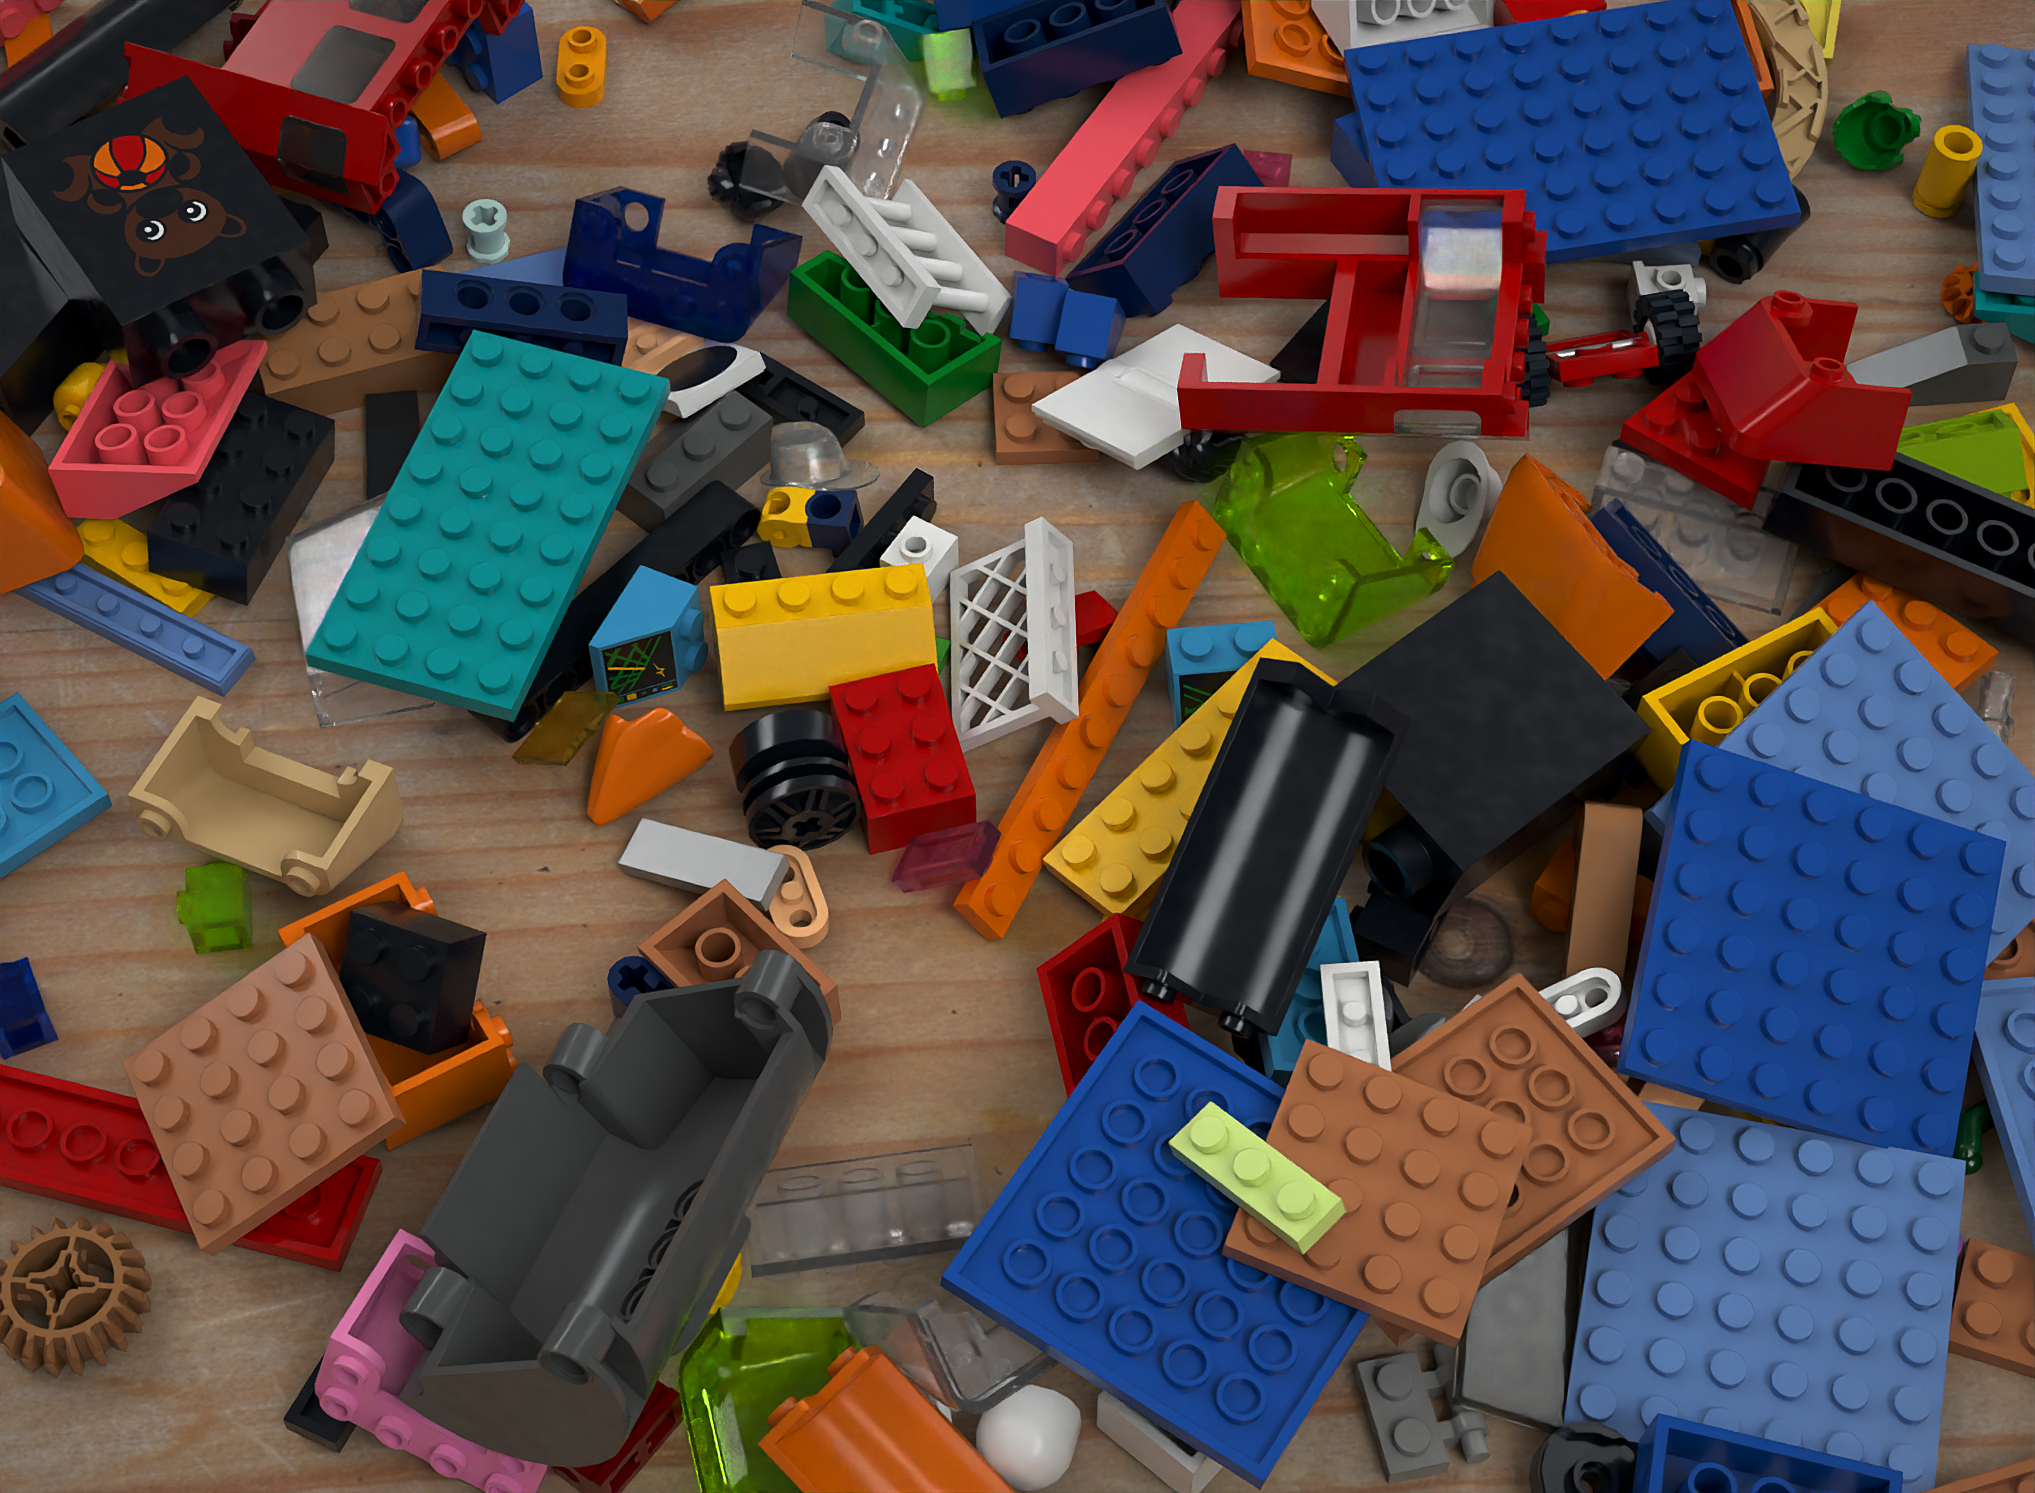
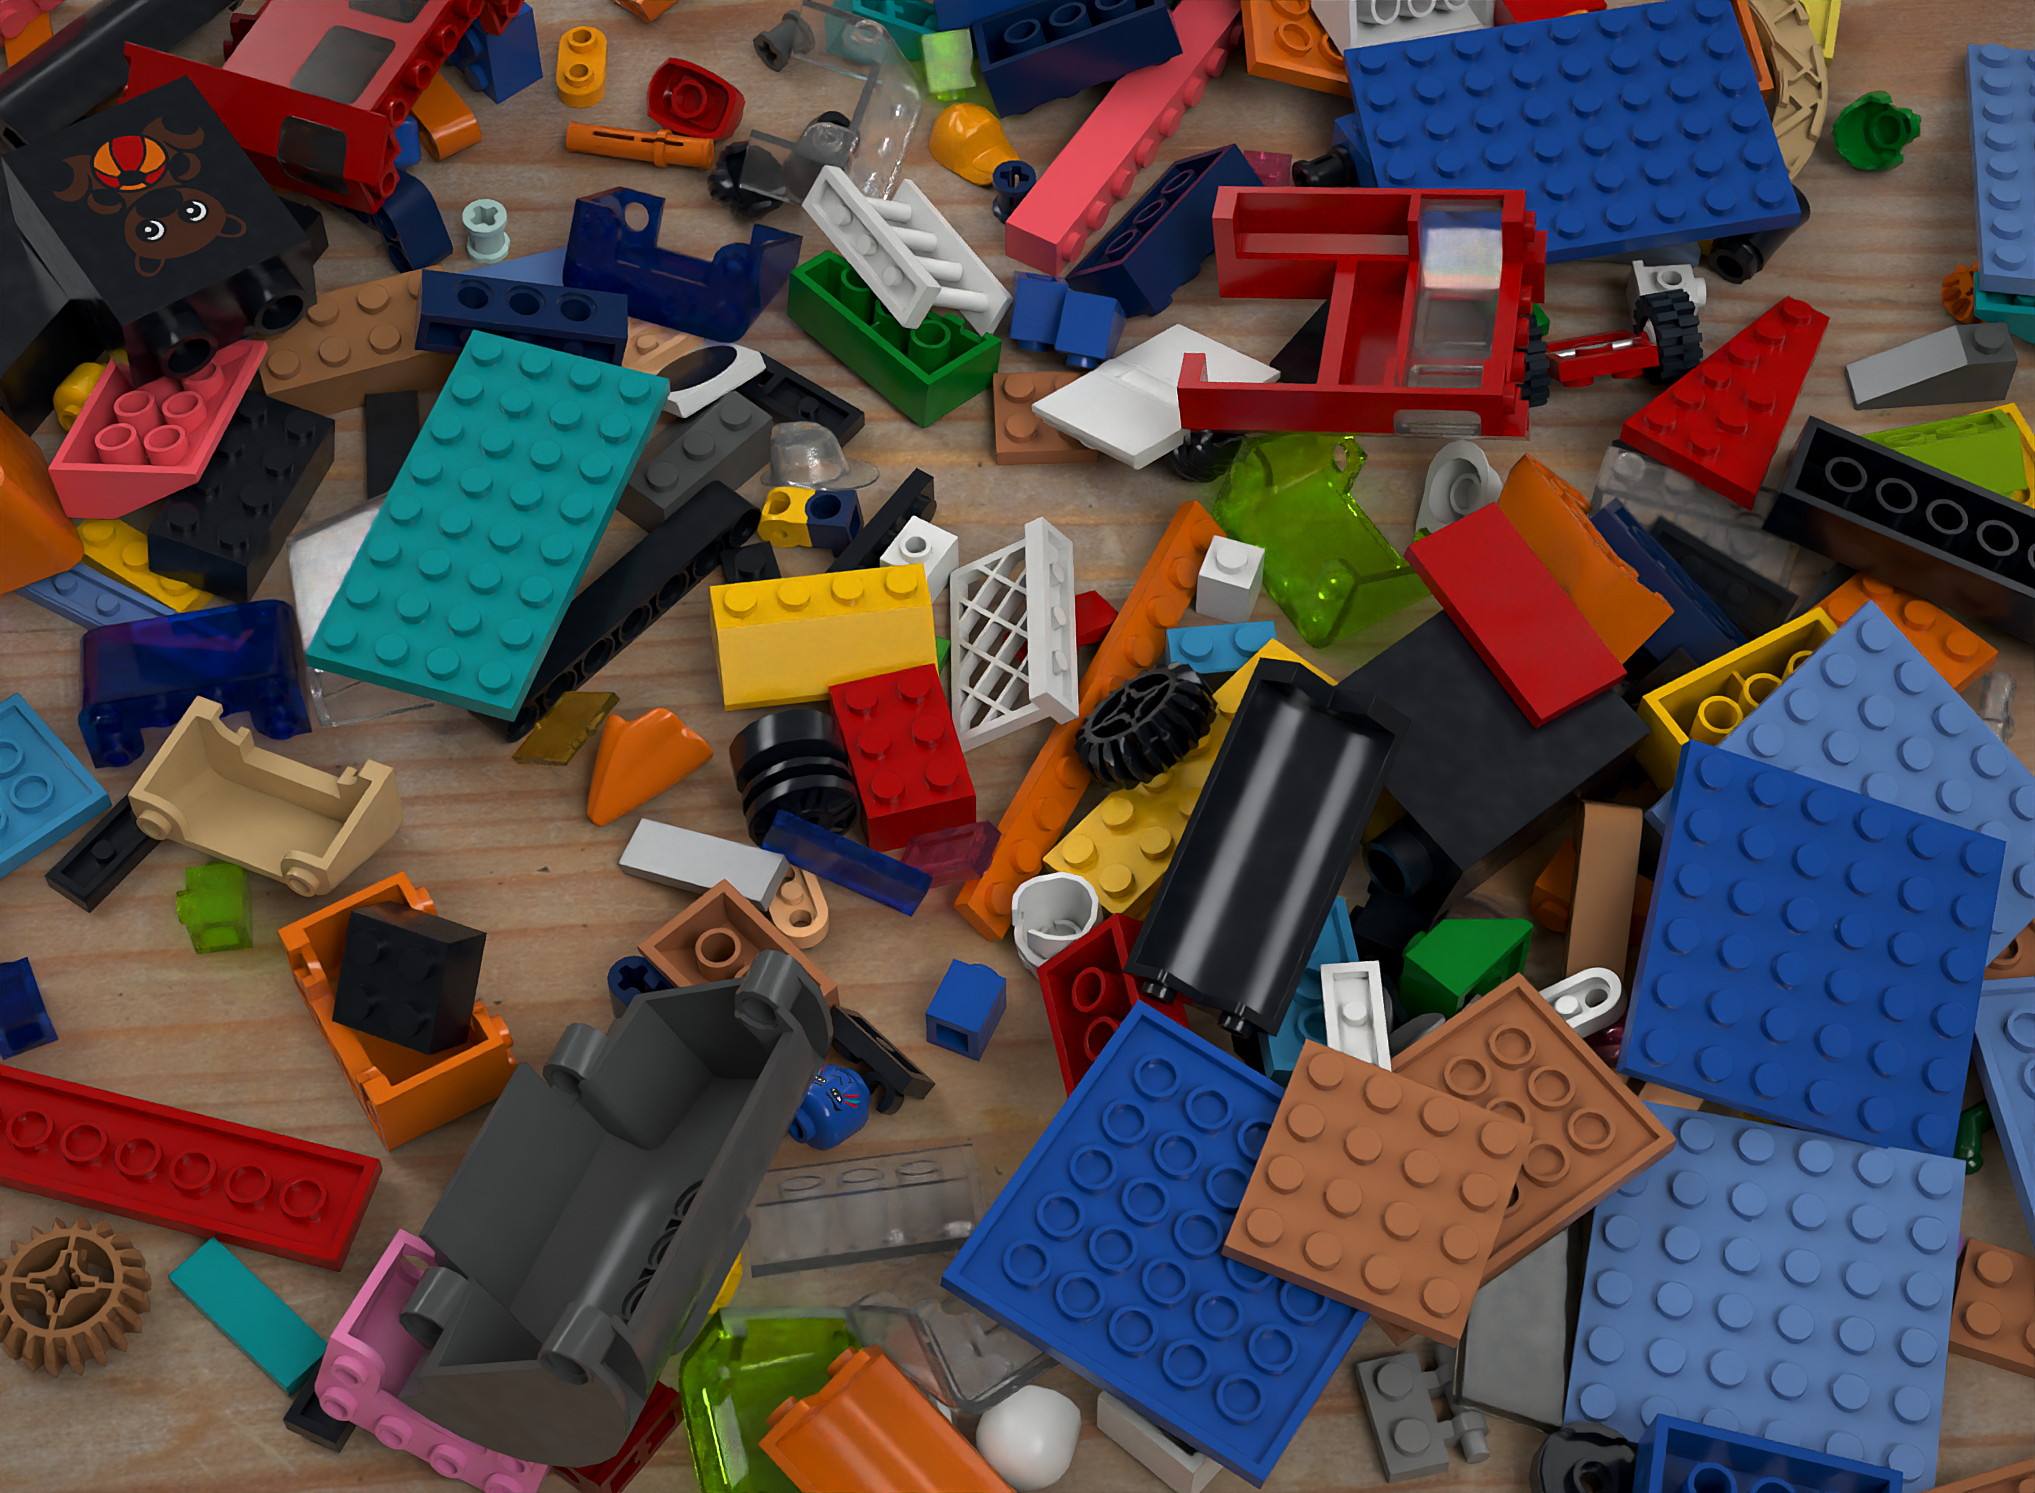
nougat plate [122,932,407,1256] -> none
dark azure slope [588,565,708,711] -> none
yellowish green plate [1168,1101,1346,1255] -> none
red windscreen [1692,290,1912,471] -> none
yellow piece [1912,125,1983,218] -> none
none -> black tile [45,793,162,913]
none -> clear blue windscreen [78,599,313,769]
none -> teal tile [168,1236,328,1397]
none -> orange pin [566,121,715,170]
none -> red piece [646,57,746,141]
none -> dark grey bush [753,10,817,72]
none -> clear blue tile [759,809,933,917]
none -> blue head [788,1064,871,1151]
none -> black plate [830,1005,936,1115]
none -> blue brick [925,959,1006,1062]
none -> light orange piece [929,102,1020,186]
none -> white helmet [1011,872,1104,981]
none -> black gear [1074,661,1218,792]
none -> white brick [1196,535,1265,624]
none -> black bush [1292,144,1356,187]
none -> green slope [1397,918,1534,1021]
none -> red tile [1403,502,1627,729]
none -> black plate [1649,515,1799,637]

